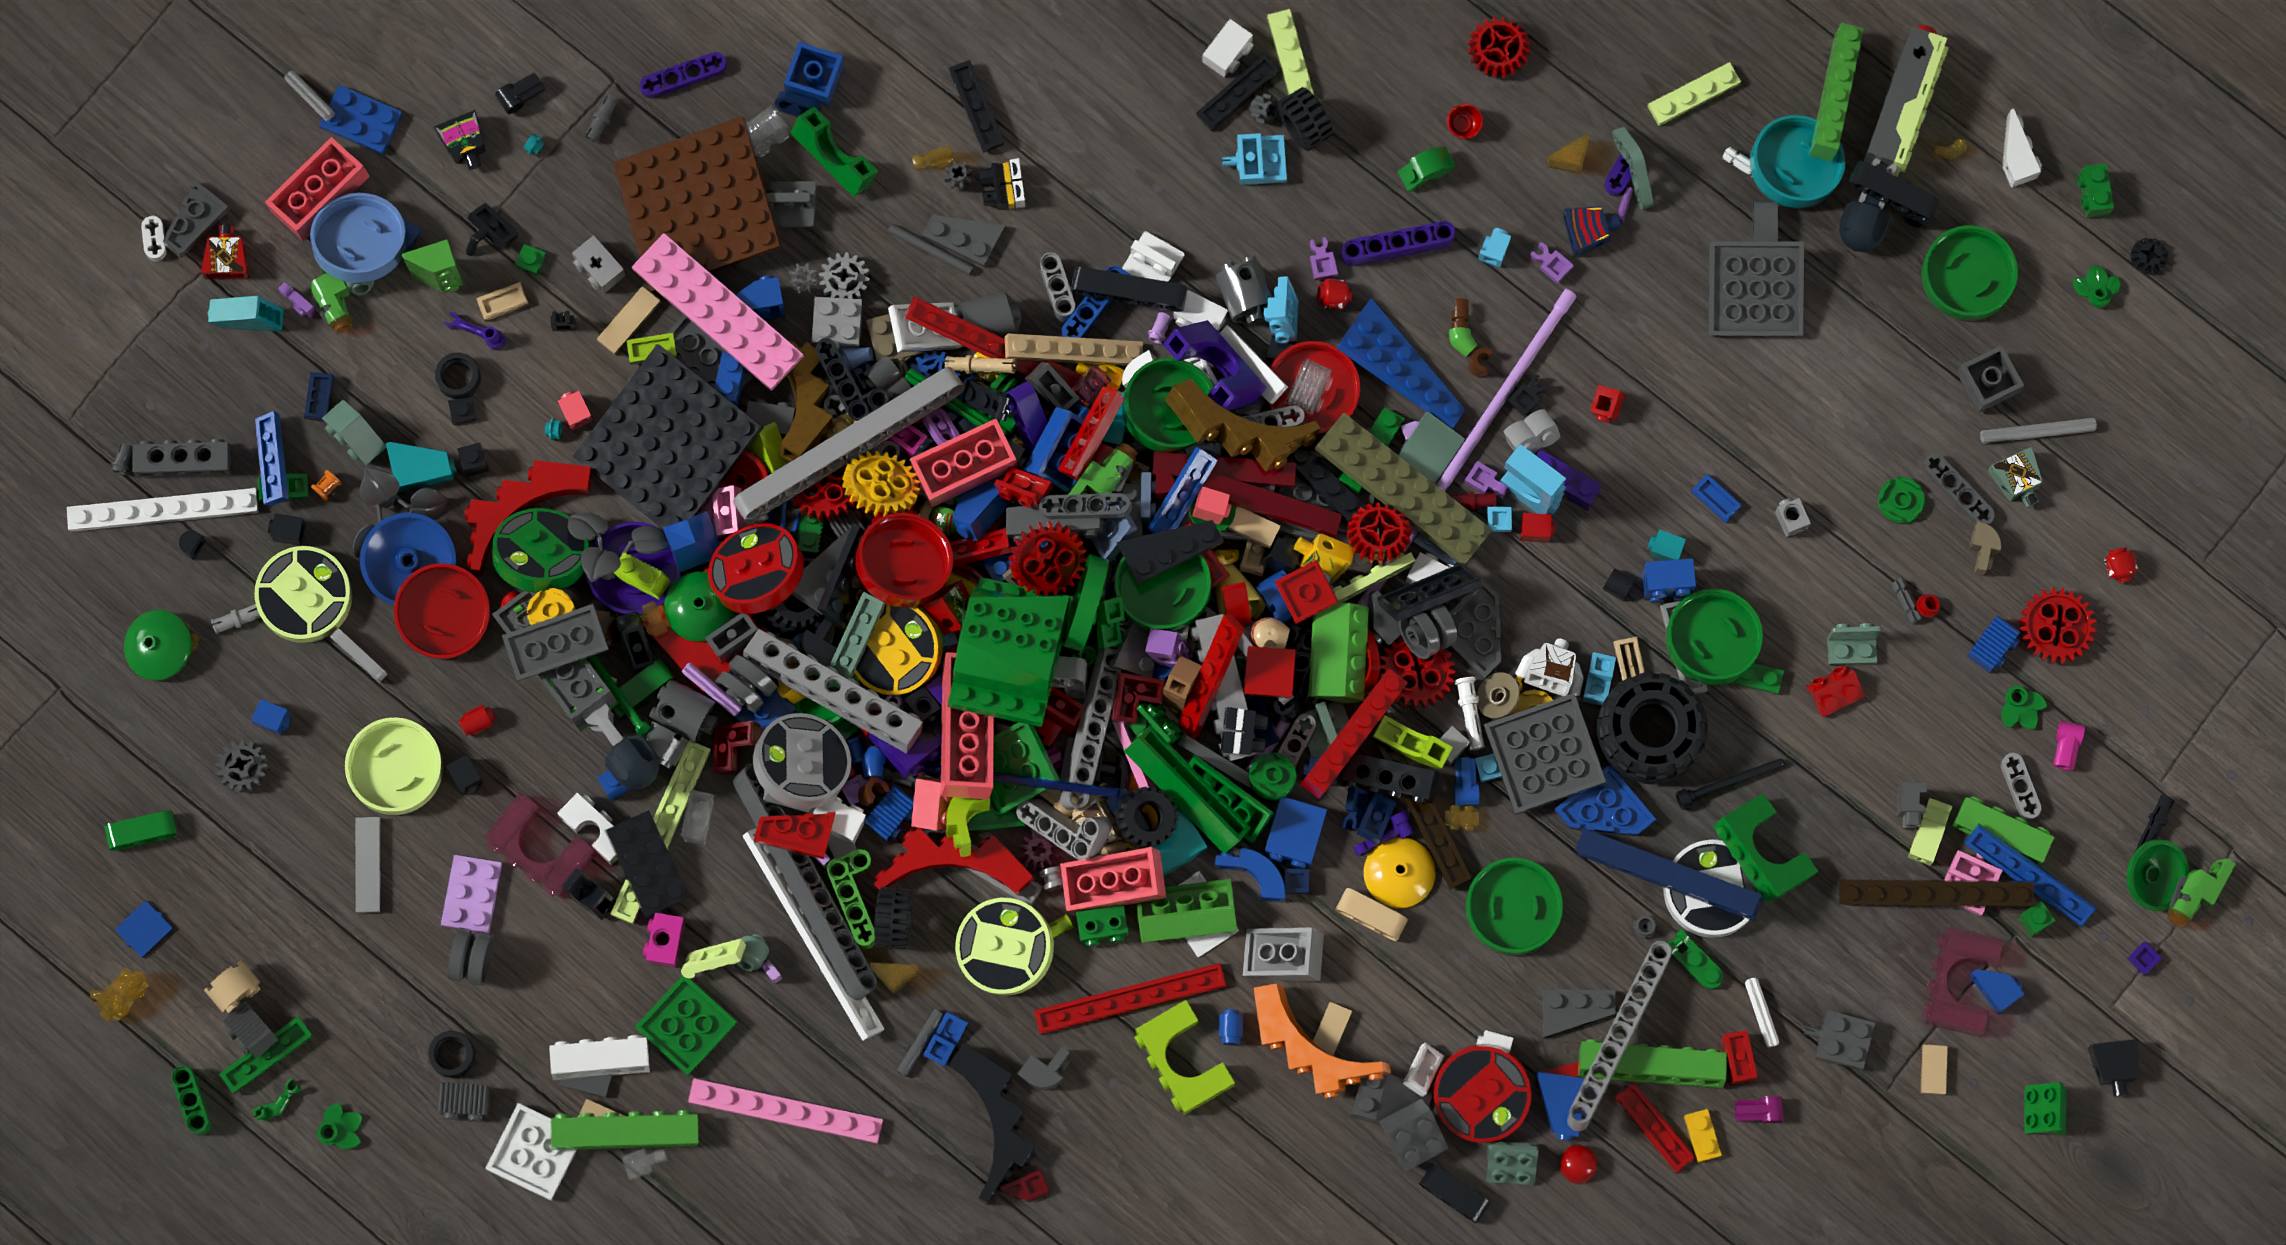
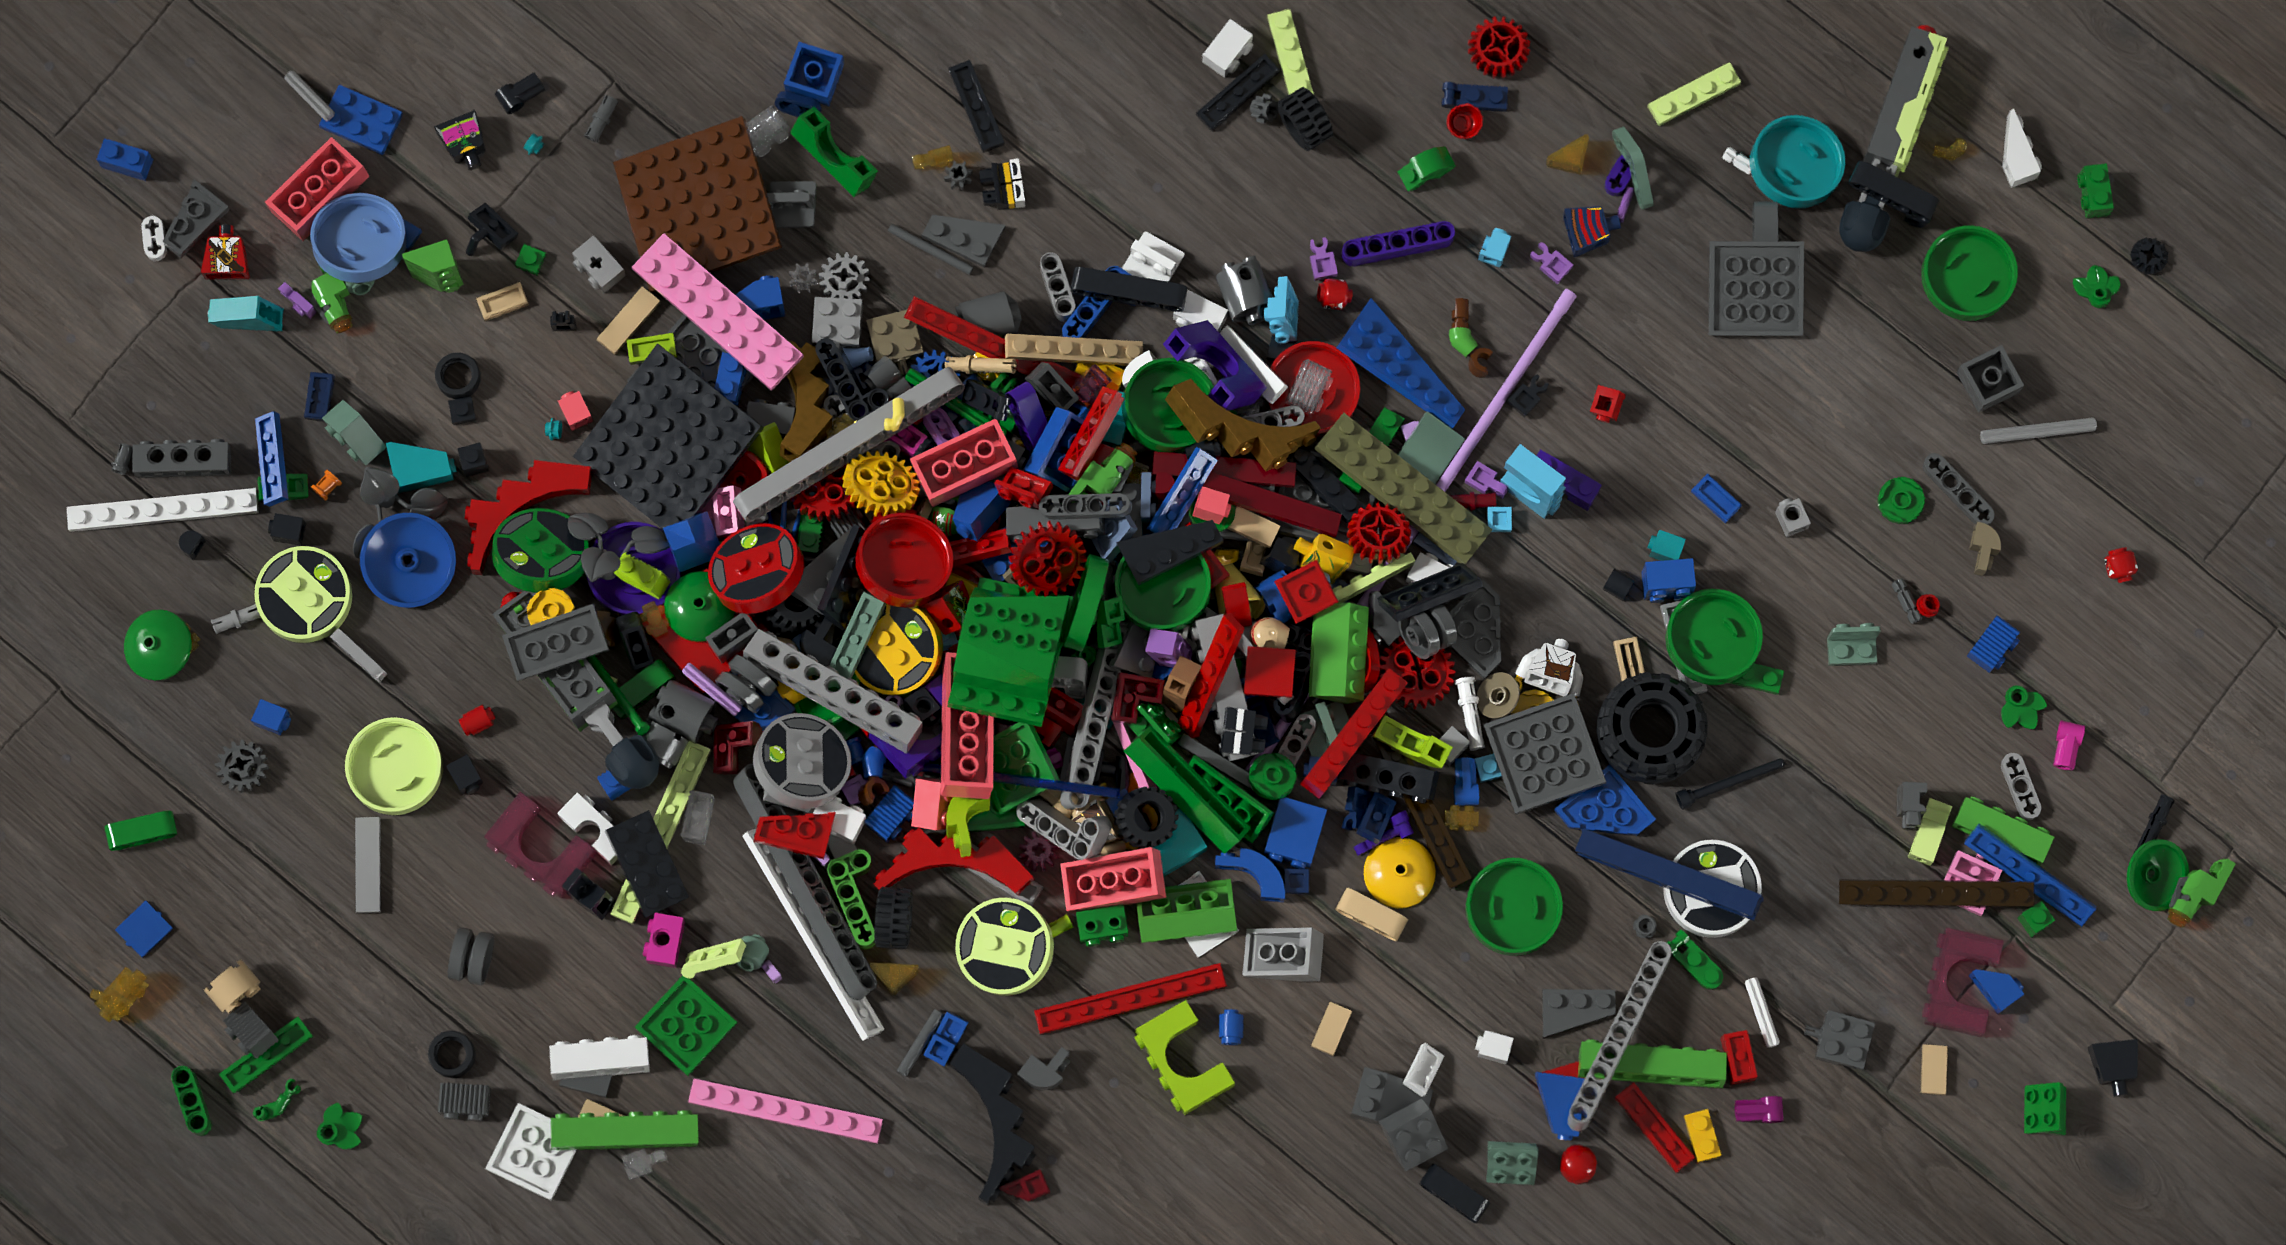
red piece [394,563,490,659] -> none
lavender plate [441,855,502,933] -> none
dark purple brick [444,312,506,350] -> none
dark purple beam [639,52,727,99] -> none
white tile [888,302,963,352] -> none
light grey wheel [1039,866,1063,892] -> none
lavender pin [1148,312,1172,344] -> none
medium azure plate [1222,133,1287,185] -> none
orange arch [1254,983,1391,1099] -> none
piece [1434,1044,1531,1143] -> none
light grey brick [1503,409,1561,454] -> none
red brick [1520,513,1555,543] -> none
medium azure slope [1582,652,1616,706] -> none
green arch [1713,793,1818,905] -> none
red bracket [1806,666,1865,717] -> none
bright green brick [1809,22,1864,162] -> none
torso [1988,447,2043,508] -> none
red gear [2018,587,2097,665] -> none
dark purple tile [2127,941,2162,976] -> none
none -> blue brick [96,138,153,181]
none -> light yellow arm [884,398,905,432]
none -> dark blue plate [1442,82,1508,112]

